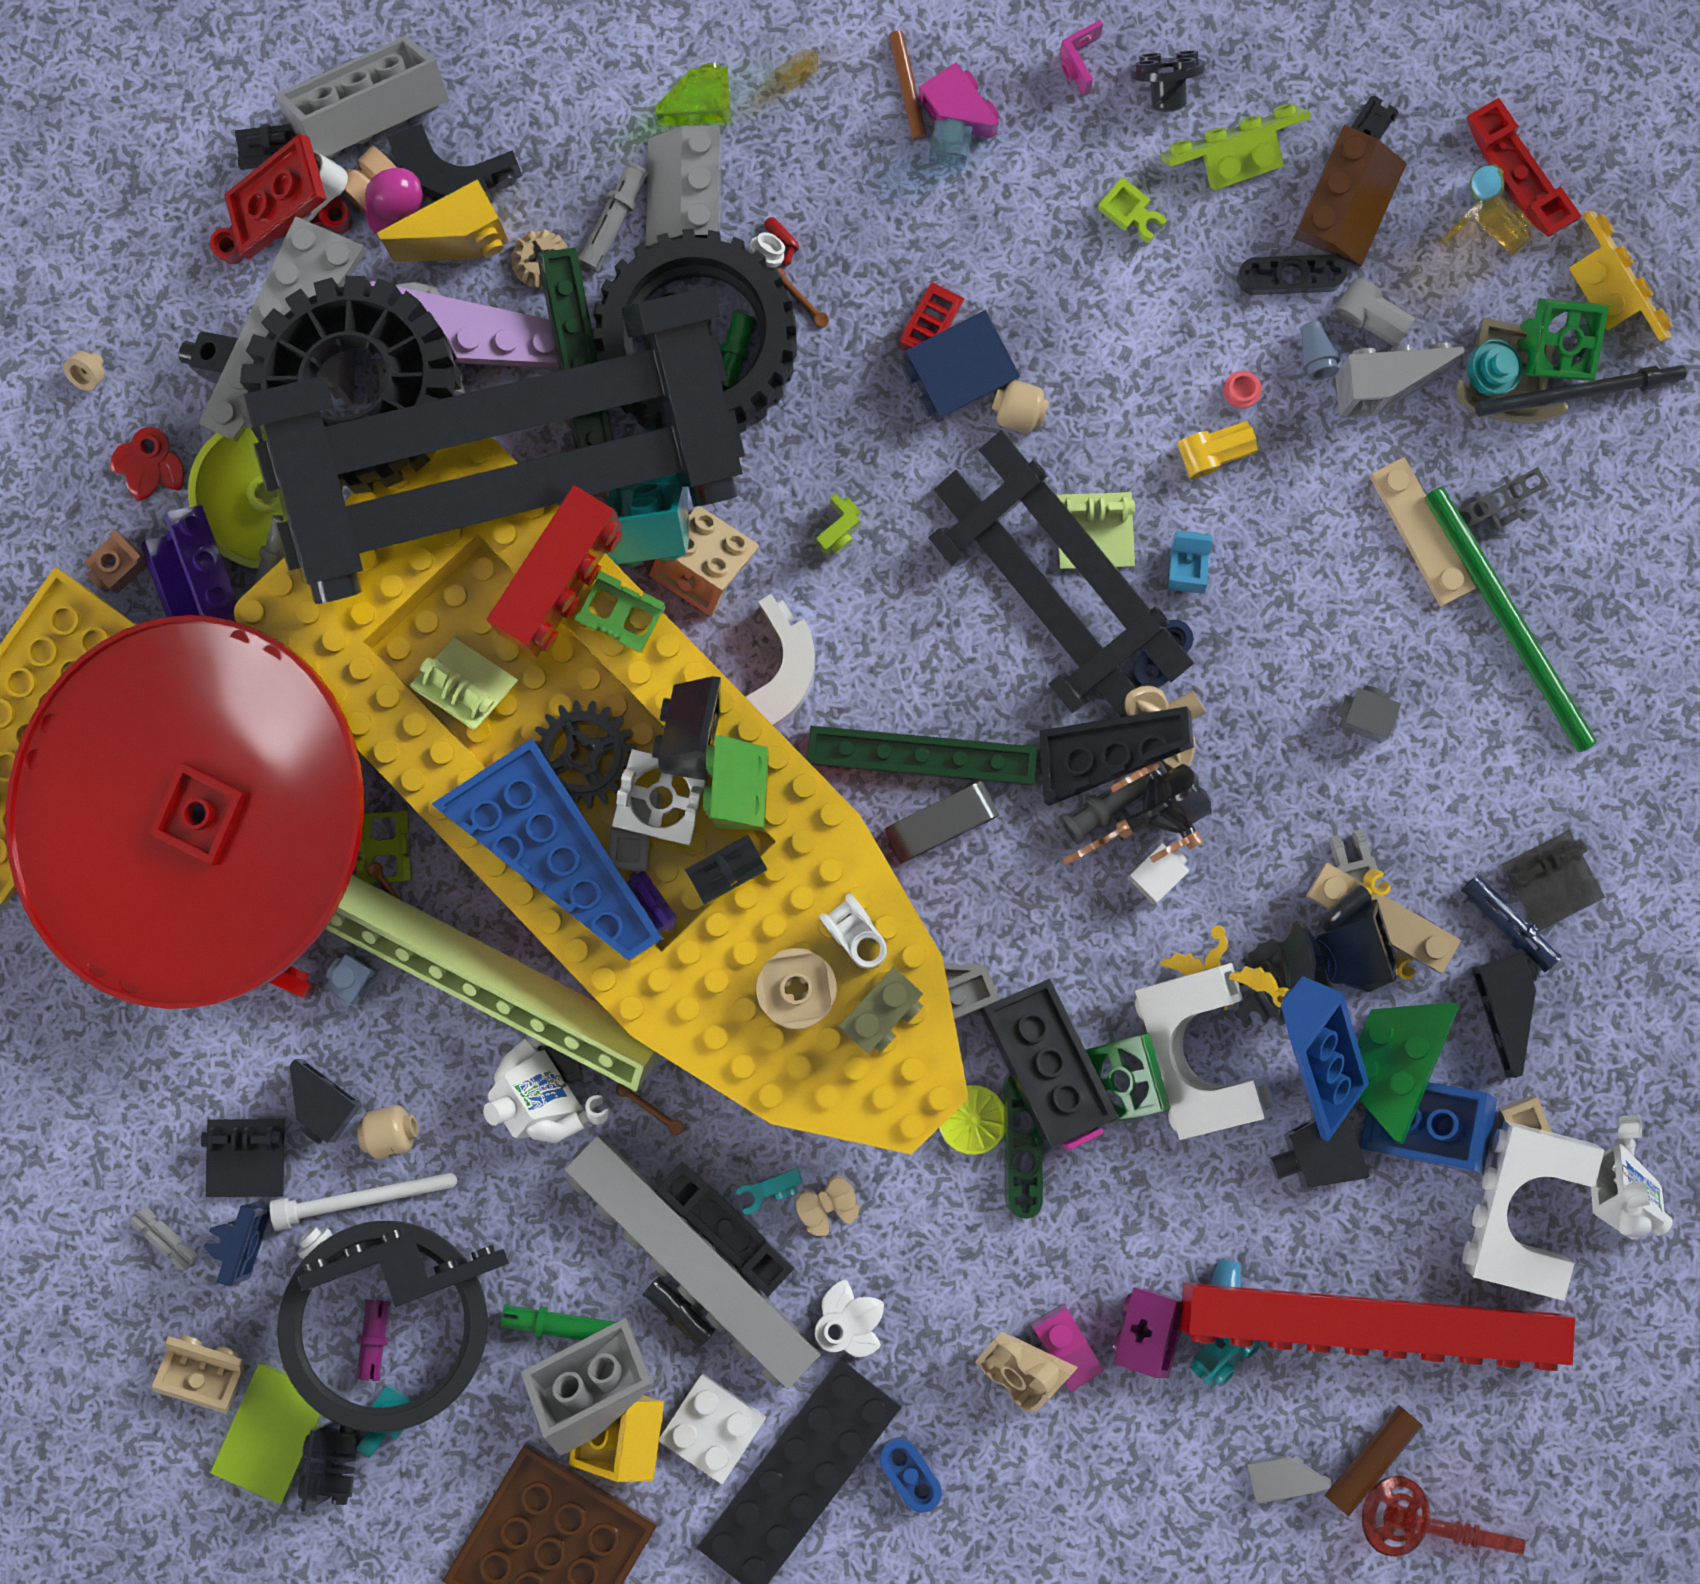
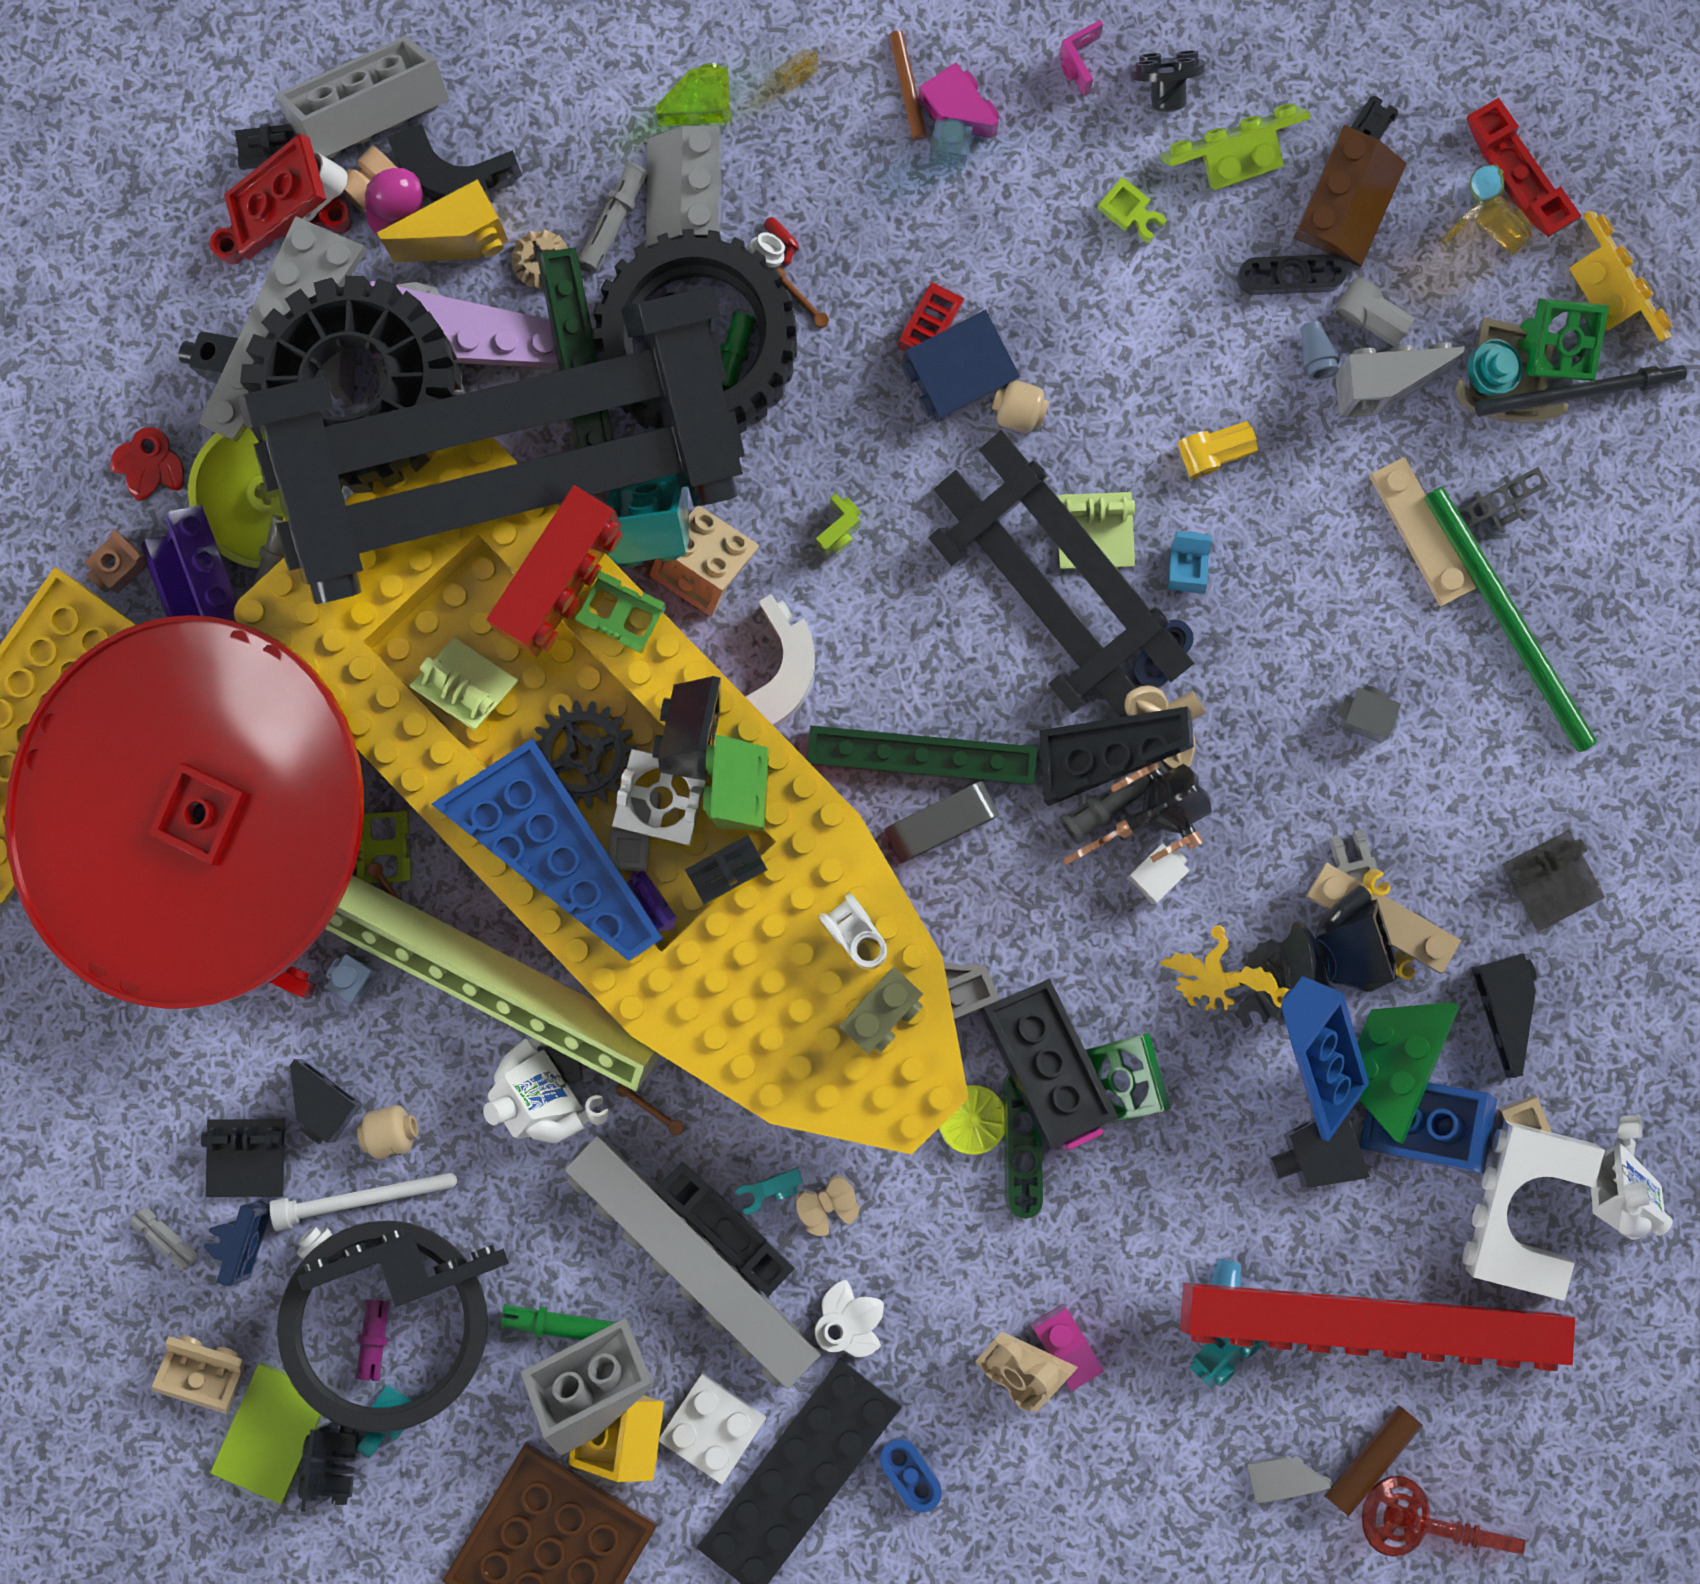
tan tile [63,351,105,391] -> none
black pin [642,1276,715,1349] -> none
tan plate [756,948,837,1029] -> none
magenta brick [1113,1287,1182,1378] -> none
white arch [1135,963,1277,1140] -> none
coral plate [1223,371,1262,409] -> none
dark blue pin [1461,874,1562,973] -> none

